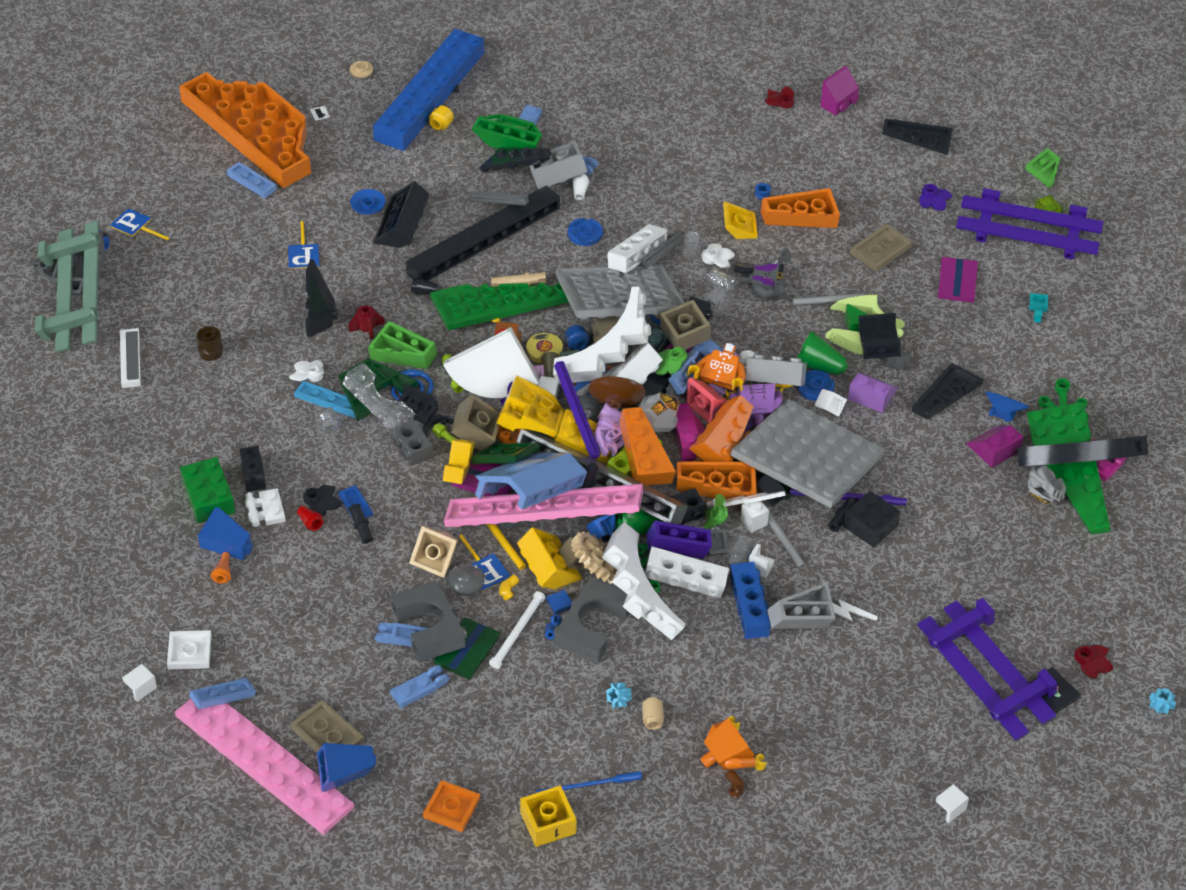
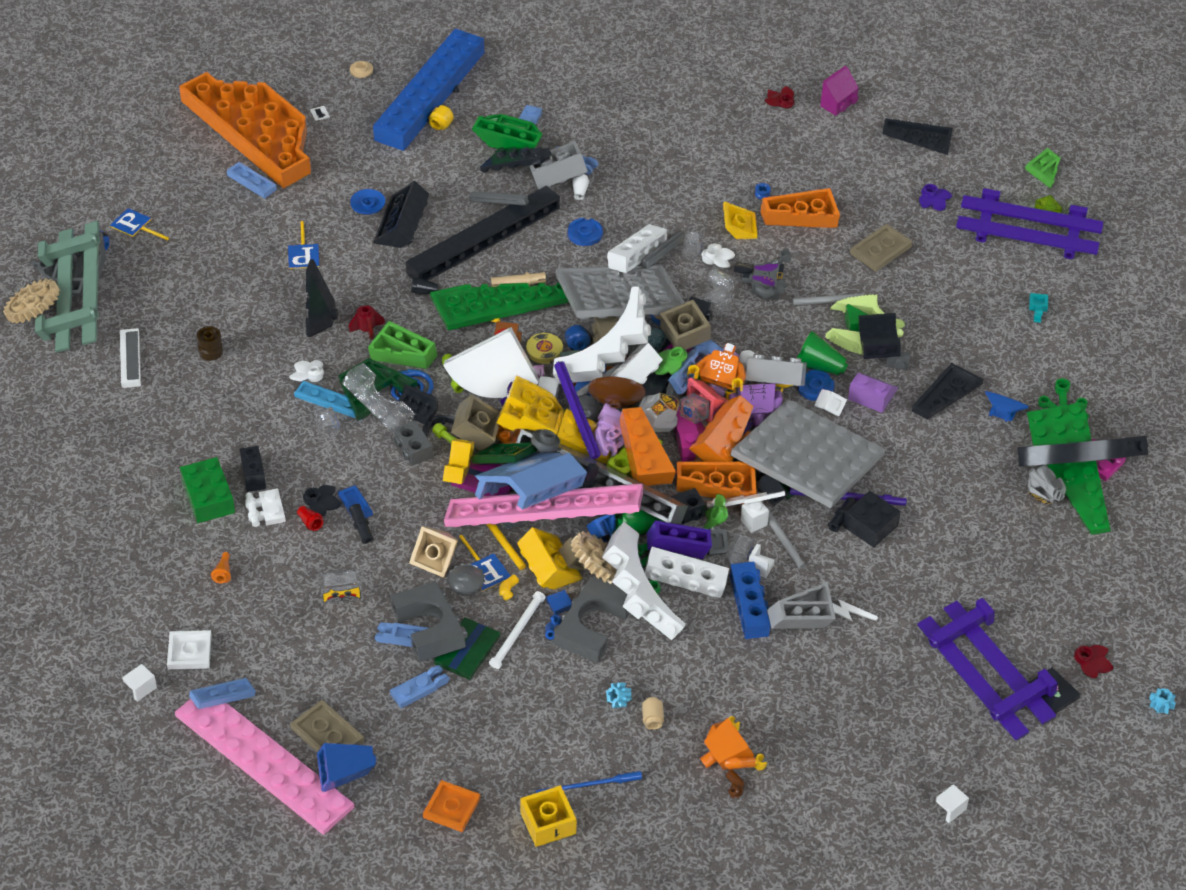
blue slope [198,507,253,561] -> none
olive cone [541,352,559,378] -> none
magenta tile [938,257,978,303] -> none
magenta slope [967,425,1023,468] -> none
none -> tan gear [3,278,60,324]
none -> clear brick [319,569,362,603]
none -> dark grey plate [531,429,560,453]
none -> clear brick [680,393,709,424]

